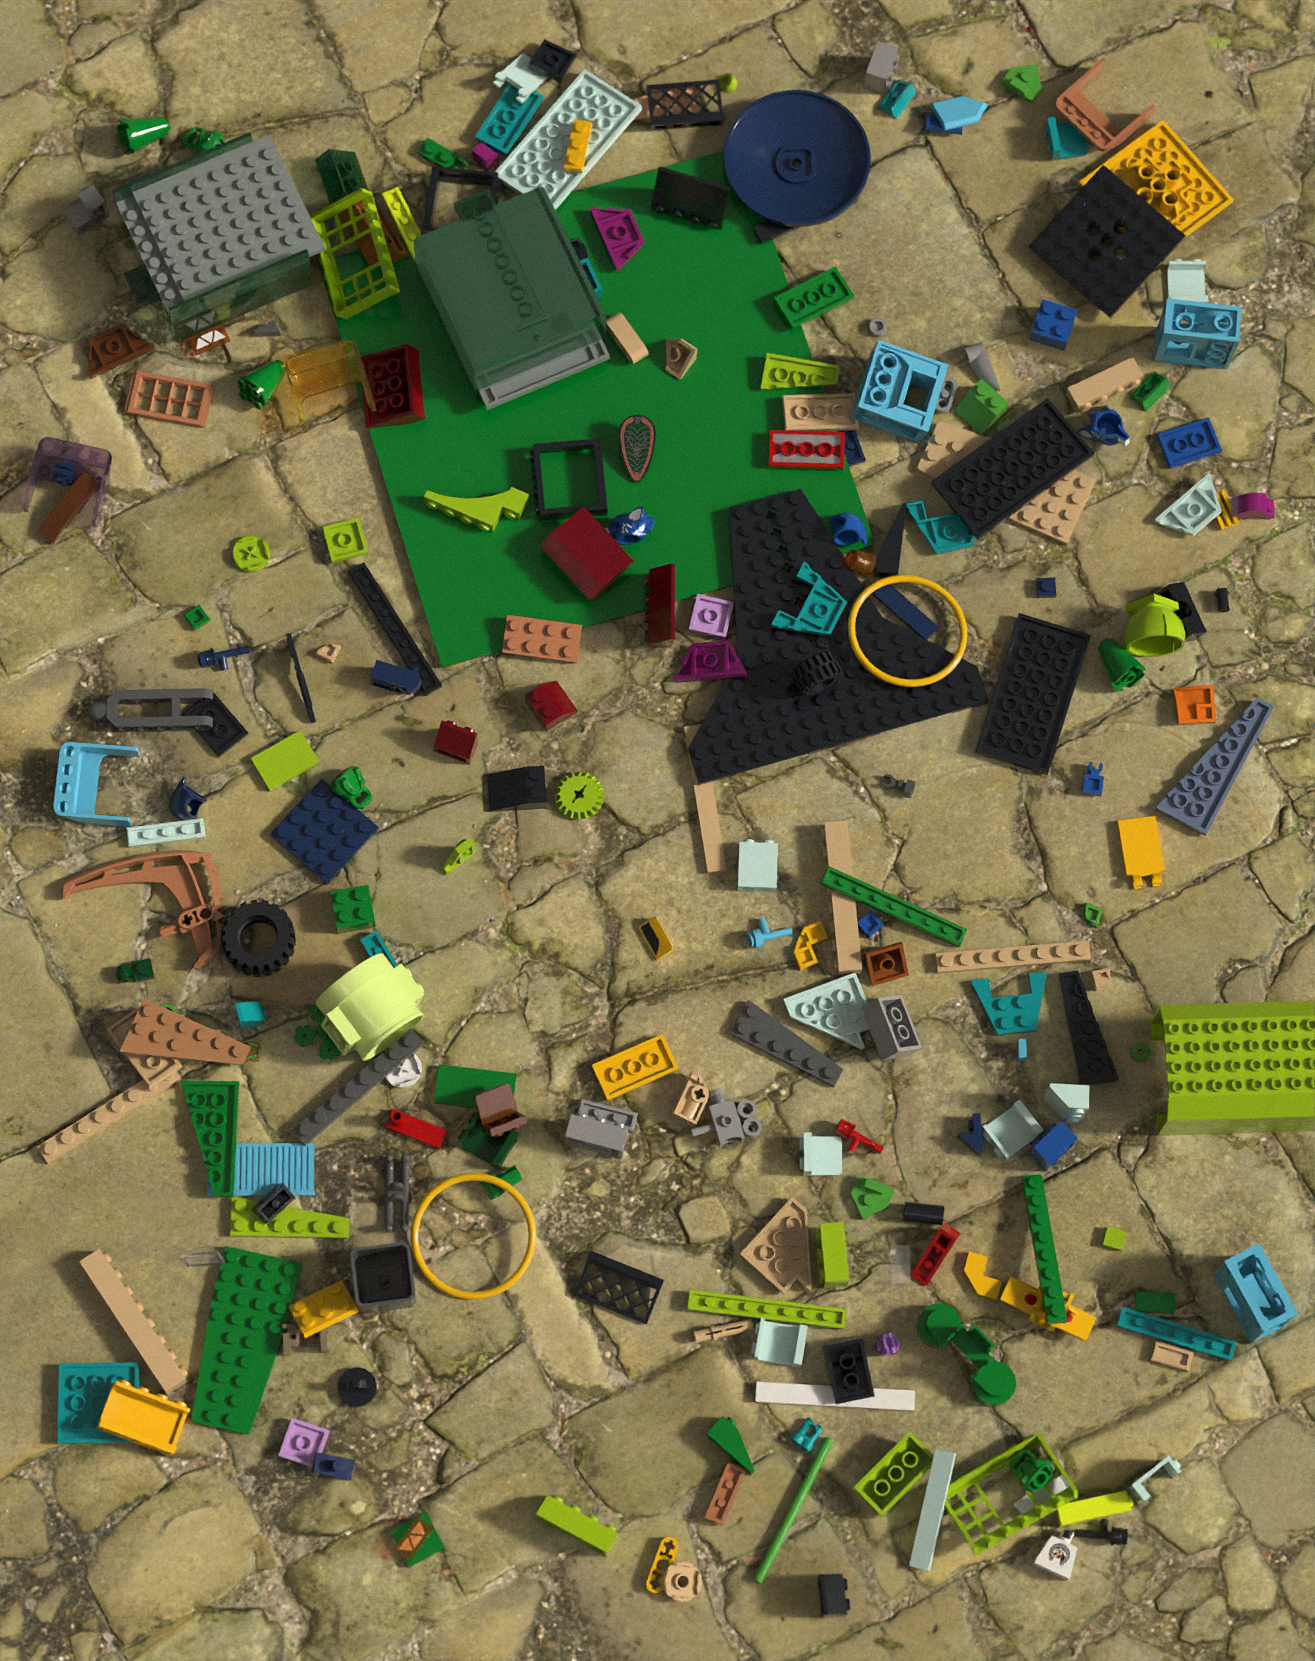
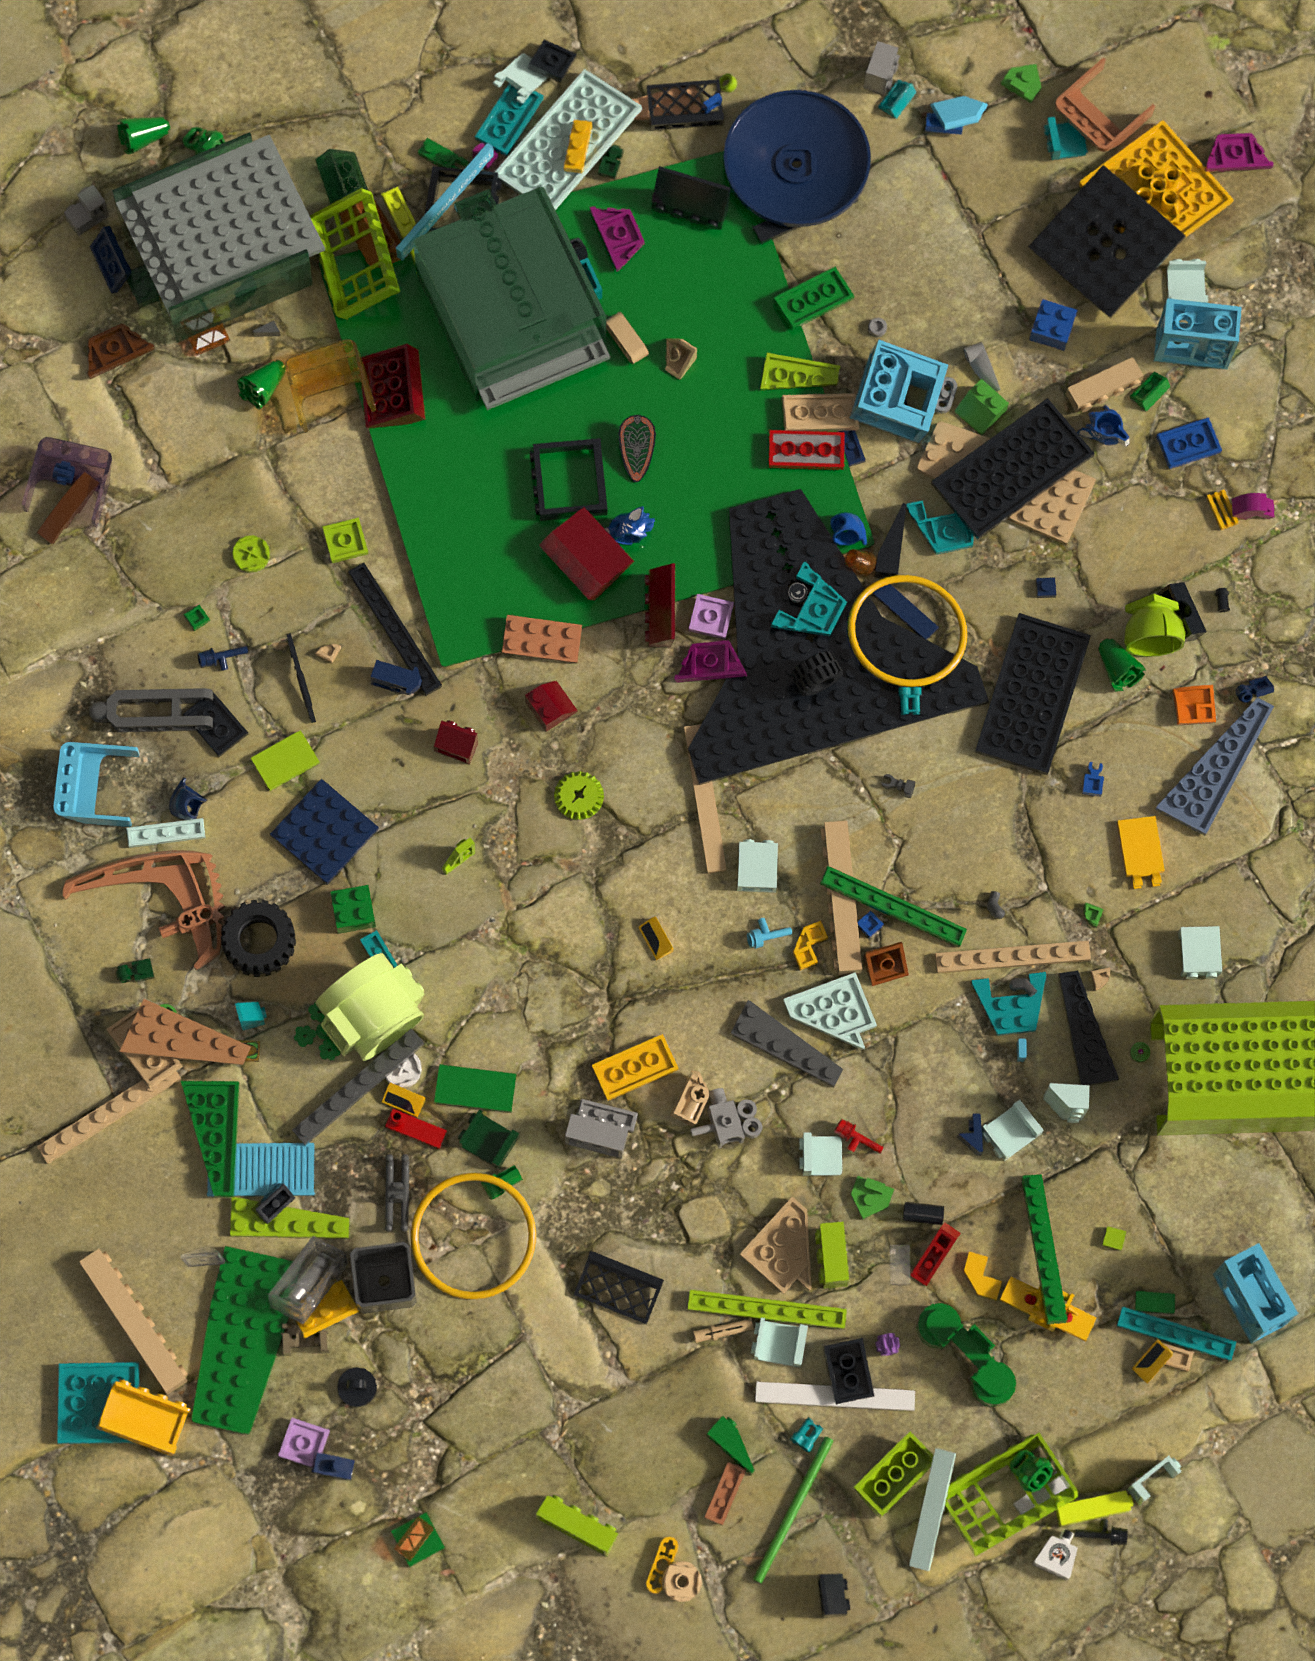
nougat piece [124,371,214,428] -> none
green piece [330,765,373,810] -> none
lime arch [424,487,529,532] -> none
reddish brown bracket [474,1083,527,1137] -> none
black slope [487,766,547,812] -> none
light grey brick [861,995,922,1061] -> none
blue brick [1030,1121,1078,1171] -> none
light aqua wing [1155,473,1221,536] -> none
none -> dark blue plate [90,226,132,294]
none -> clear piece [268,1236,348,1324]
none -> yellow slope [382,1082,425,1118]
none -> medium azure tile [396,143,494,261]
none -> dark green plate [598,144,624,180]
none -> blue tile [702,93,723,114]
none -> black tile [788,583,807,603]
none -> teal piece [899,687,921,715]
none -> dark grey arm [987,891,1005,919]
none -> dark grey arm [1009,978,1037,997]
none -> yellow slope [1132,1339,1173,1384]
none -> light aqua panel [1178,926,1222,979]
none -> magenta wing [1205,133,1274,172]
none -> dark blue plate [1236,676,1274,702]

